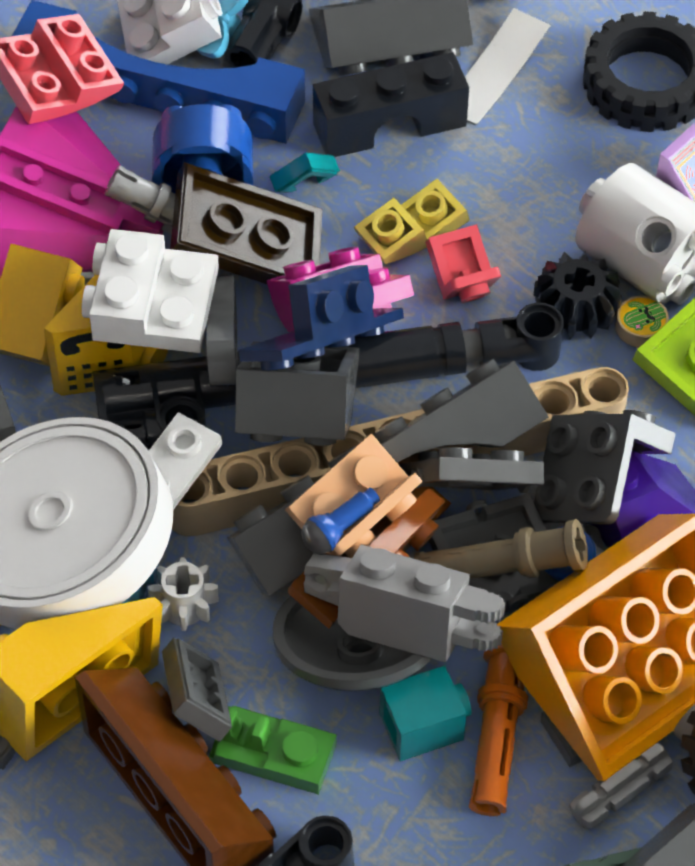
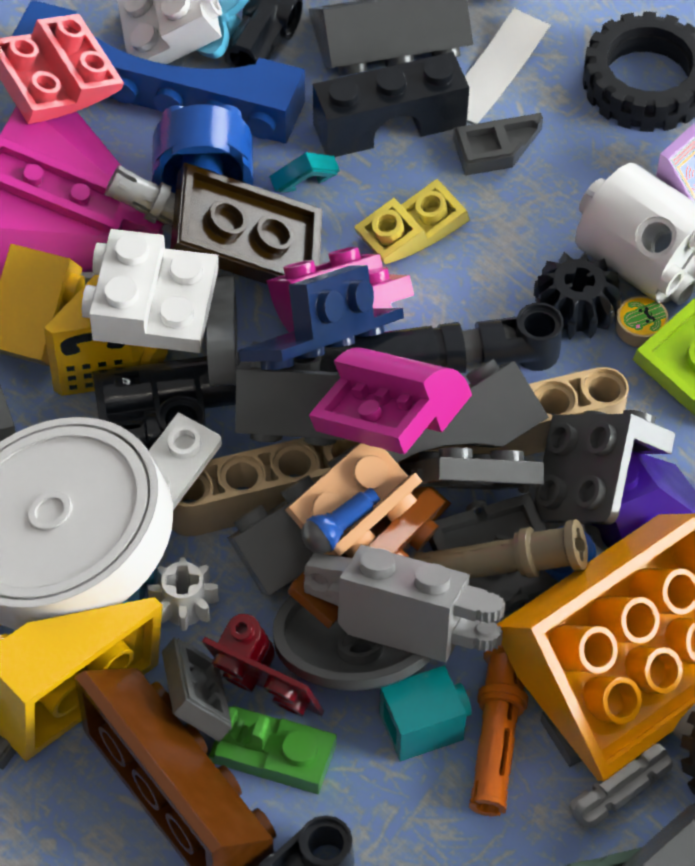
coral bracket [425,224,501,303] -> none
none -> dark red hinge [202,614,324,717]
none -> dark pink brick [309,347,472,455]
none -> dark grey tile [453,113,543,176]

